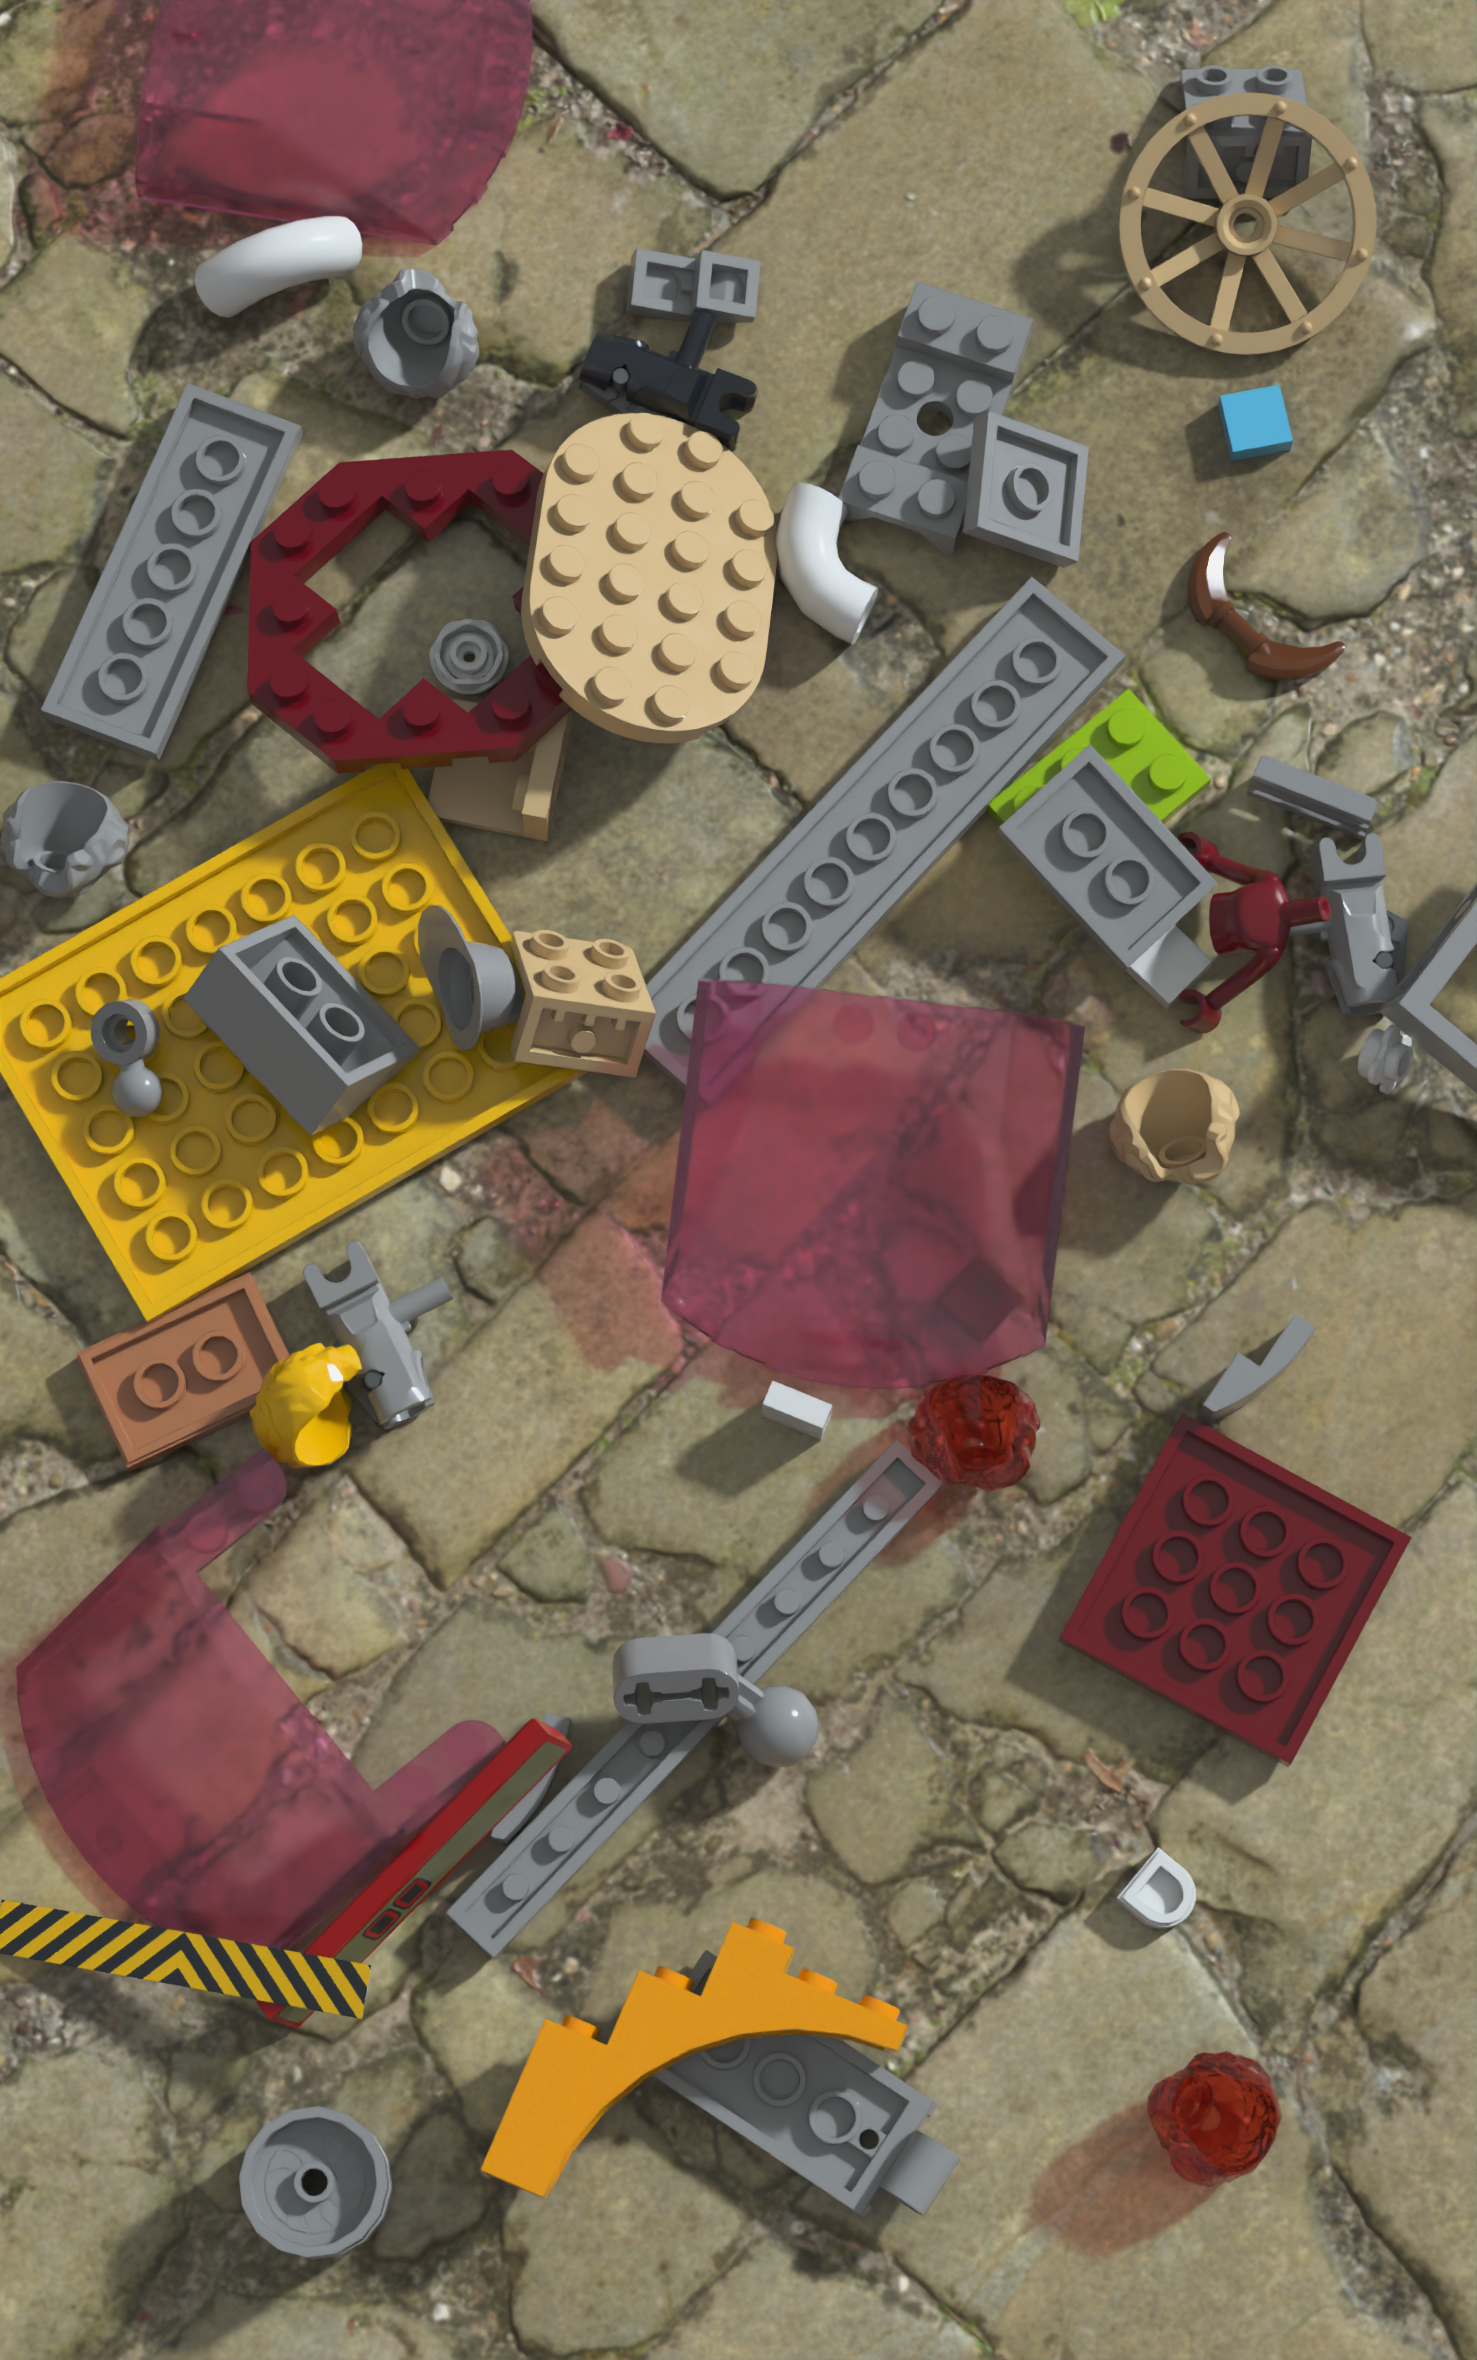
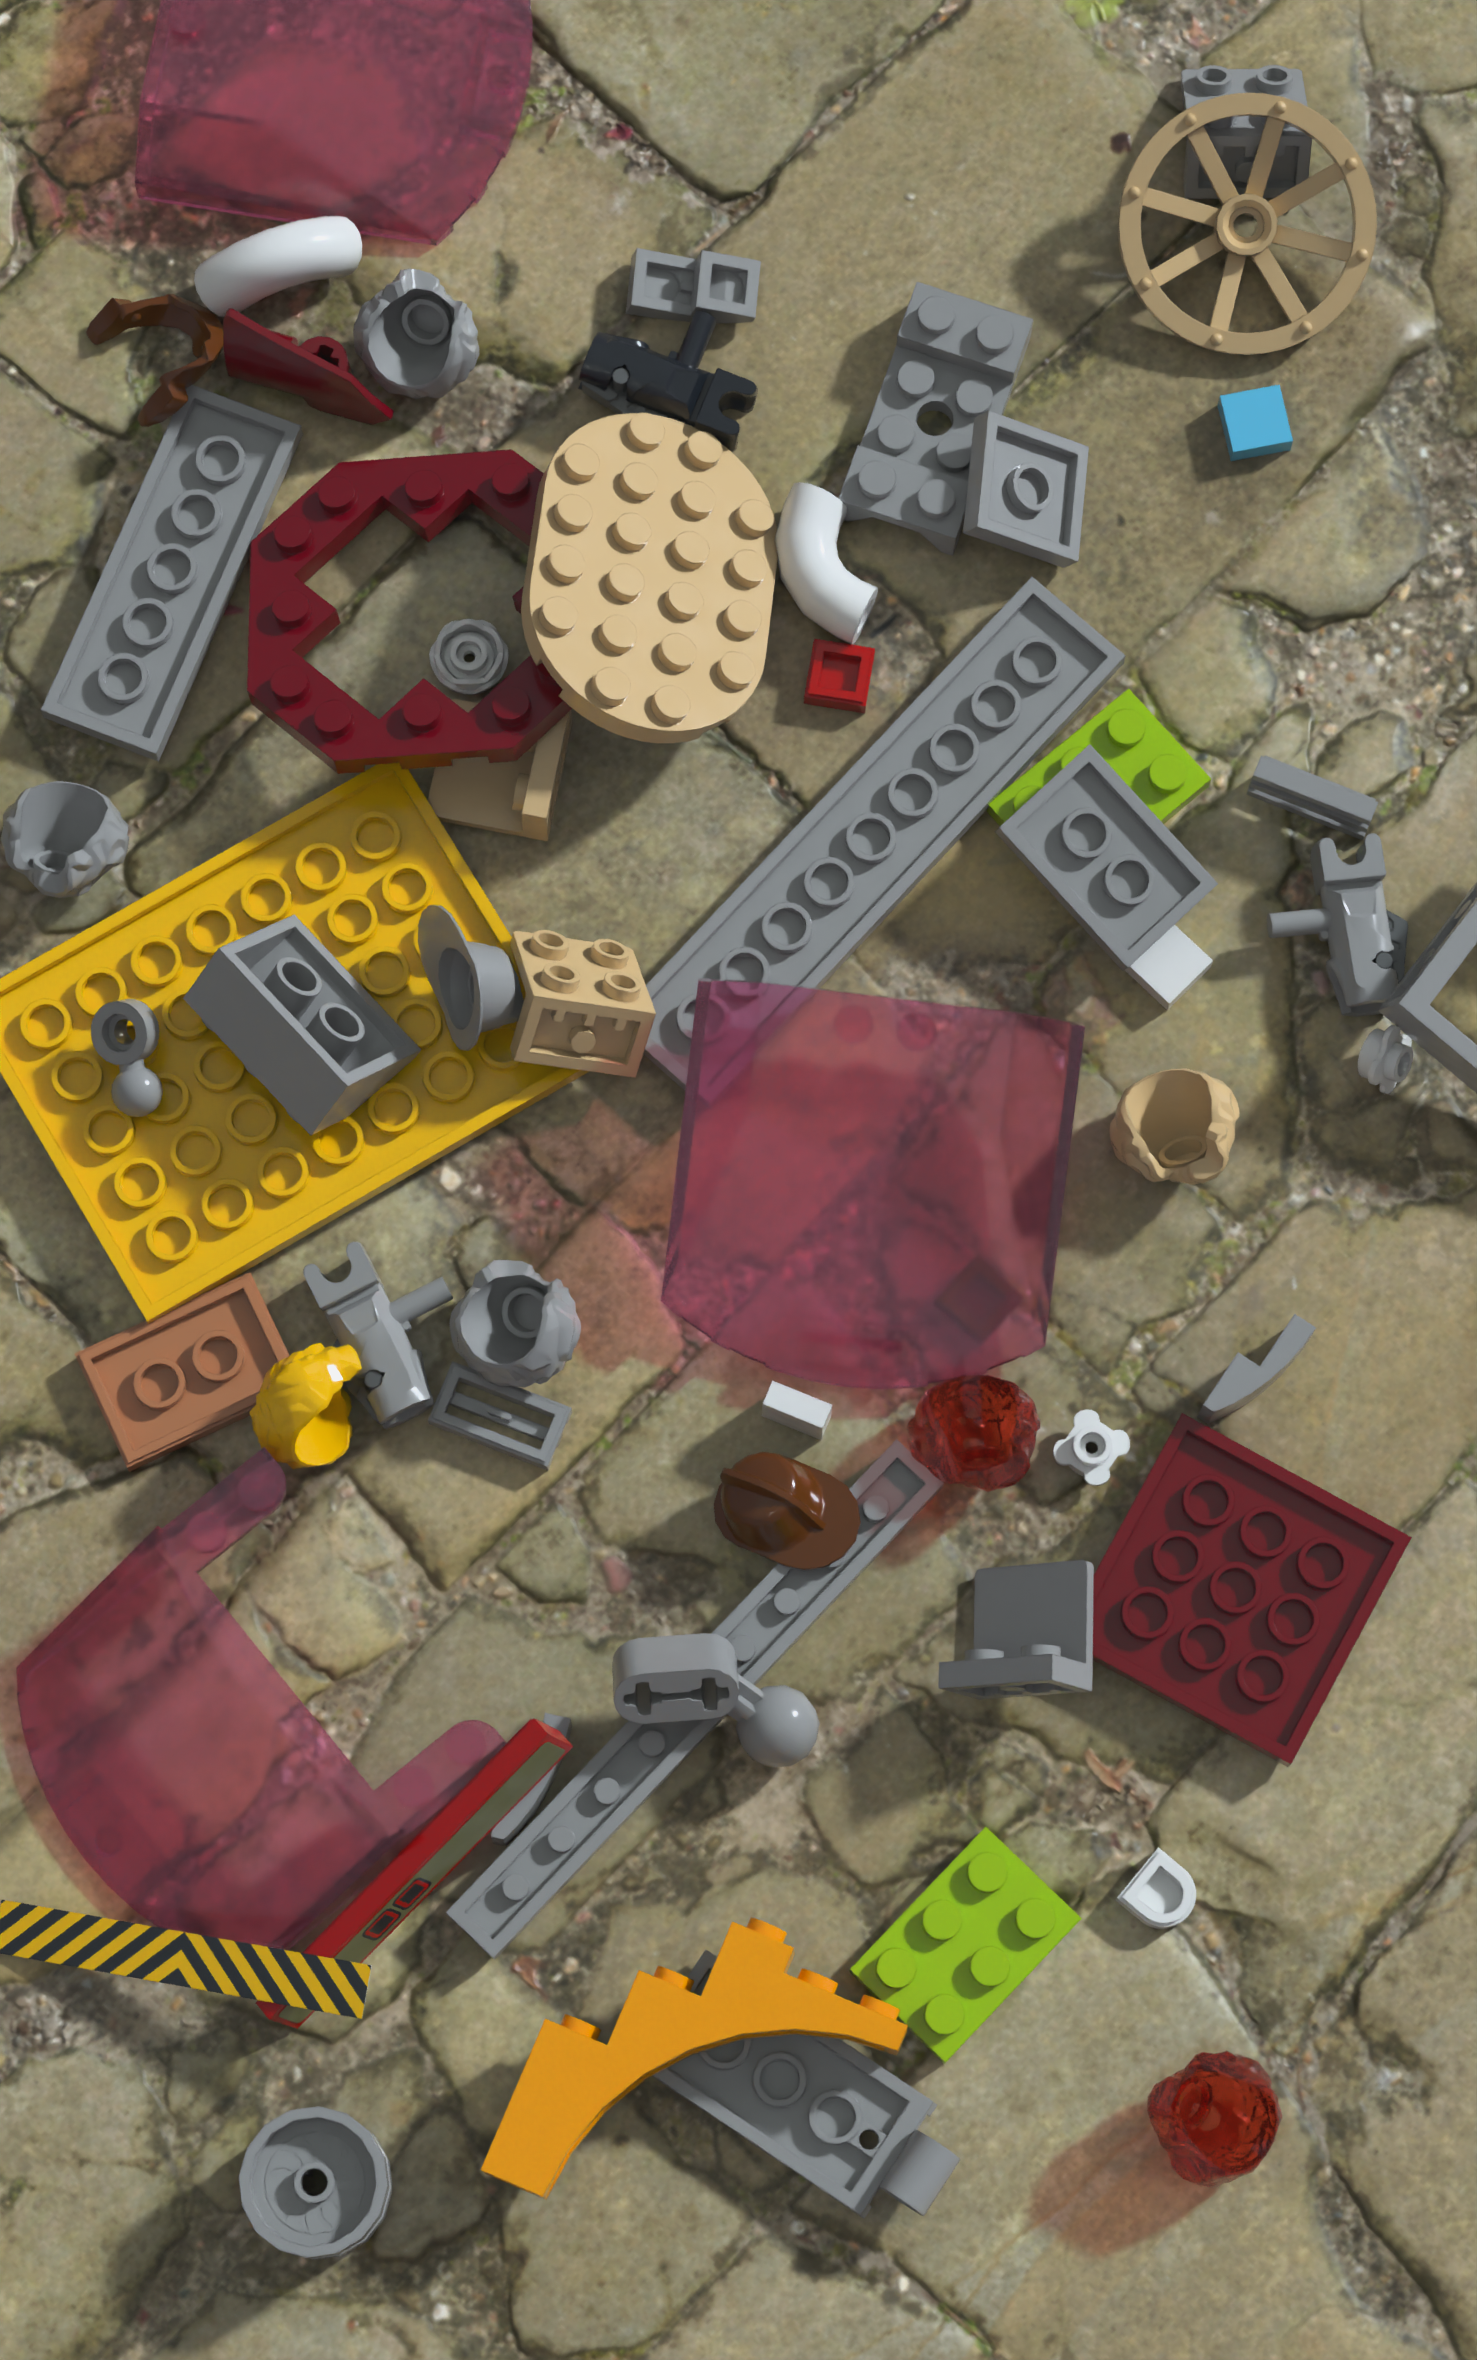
dark red piece [1177,832,1331,1033] -> none
reddish brown piece [1188,532,1345,680] -> none
none -> reddish brown helmet [86,294,223,427]
none -> dark red panel [223,308,394,425]
none -> light grey tile [428,1361,572,1471]
none -> light grey hair [449,1260,581,1387]
none -> reddish brown piece [714,1452,861,1571]
none -> red tile [804,639,875,714]
none -> lime plate [849,1827,1082,2064]
none -> light grey bracket [938,1560,1094,1700]
none -> white plate [1053,1409,1130,1486]

